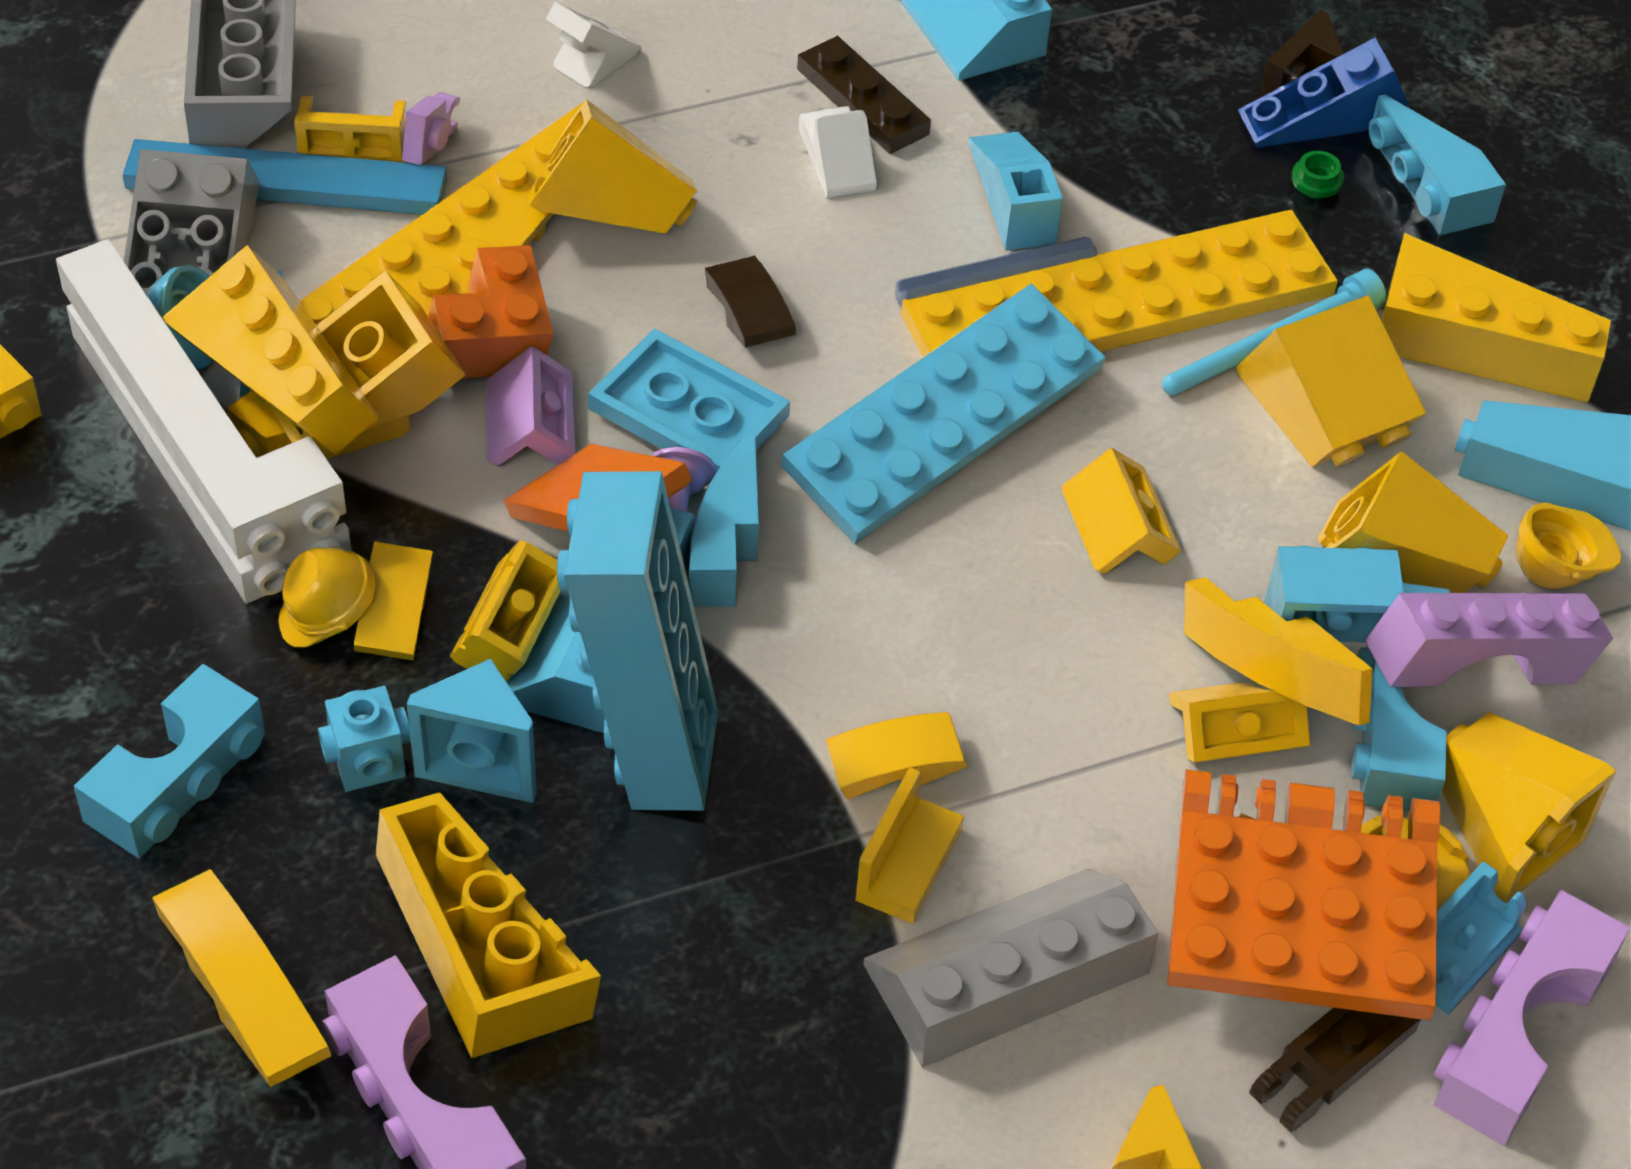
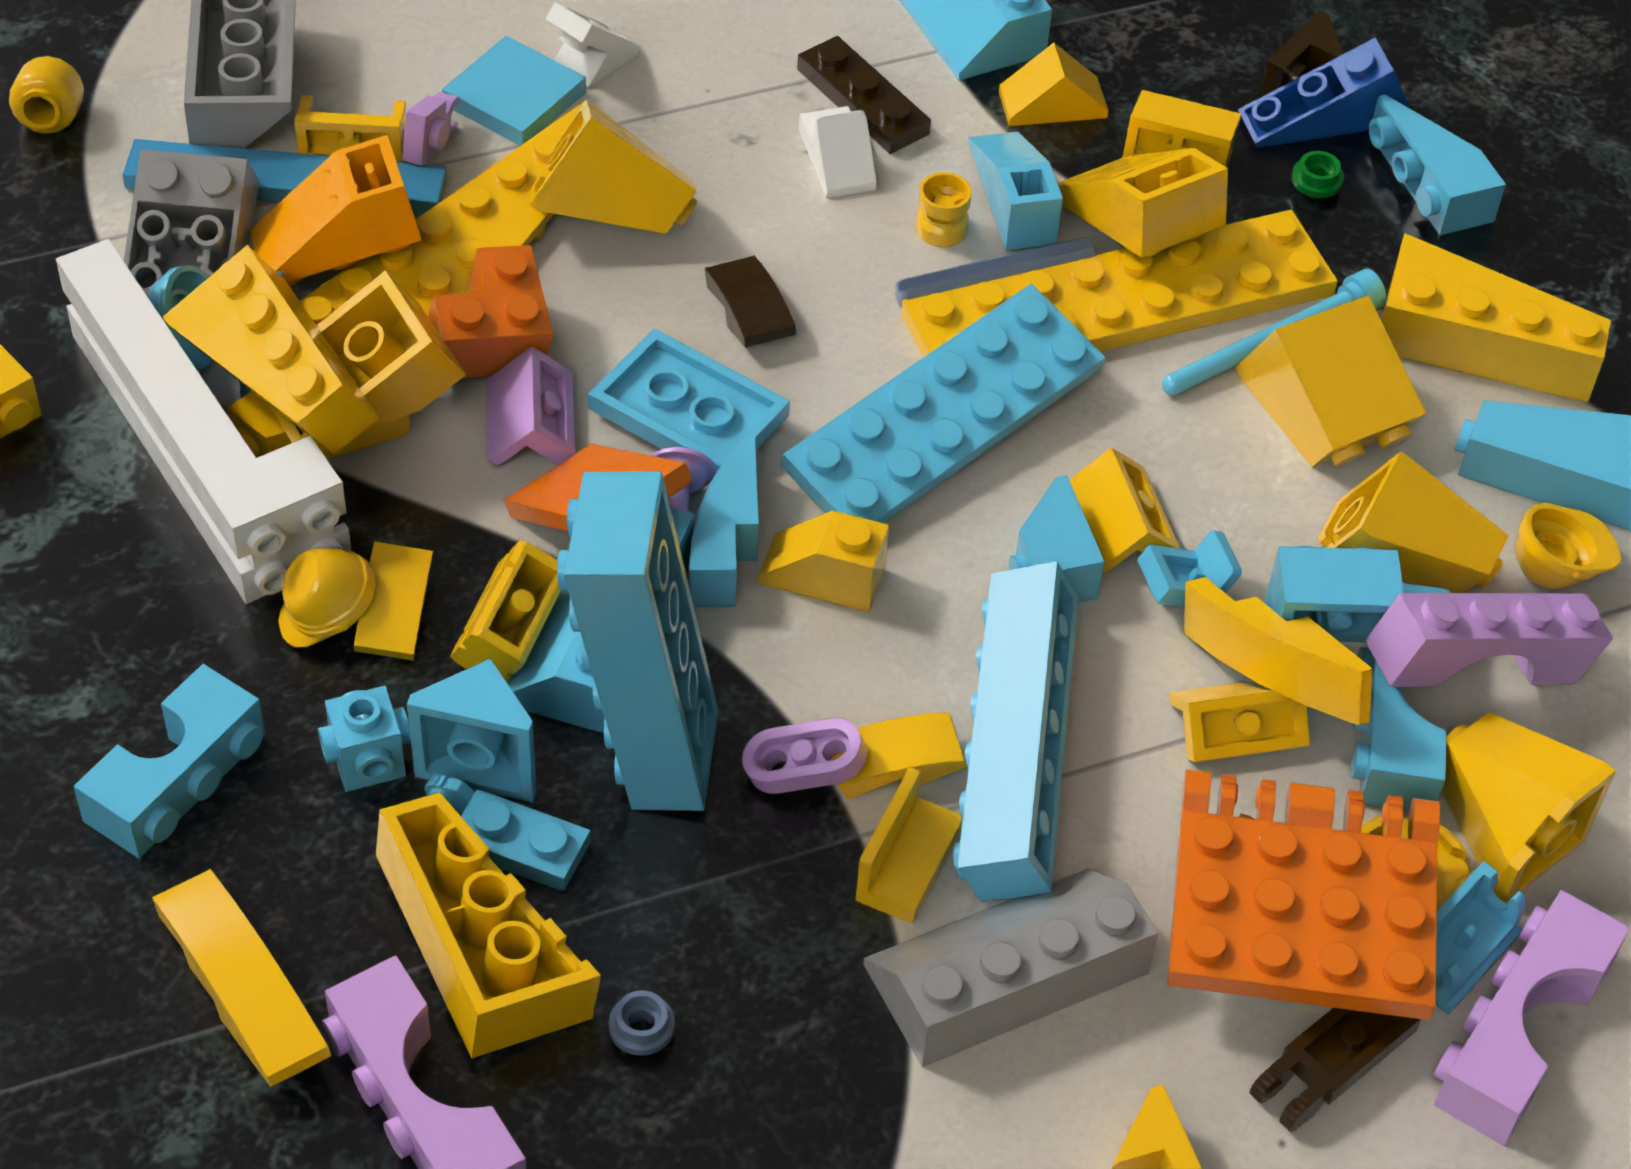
none -> yellow head [9,56,84,134]
none -> light orange slope [249,135,422,286]
none -> medium azure hinge [424,773,591,891]
none -> medium azure tile [442,36,586,146]
none -> sand blue plate [609,990,675,1055]
none -> lavender plate [742,718,867,794]
none -> yellow slope [758,511,889,612]
none -> yellow wheel [916,172,972,247]
none -> brick [953,561,1079,903]
none -> yellow slope [999,43,1109,126]
none -> medium azure slope [1009,475,1104,602]
none -> yellow slope [1057,148,1228,258]
none -> yellow hinge [1122,90,1241,167]
none -> medium azure bracket [1137,530,1242,607]

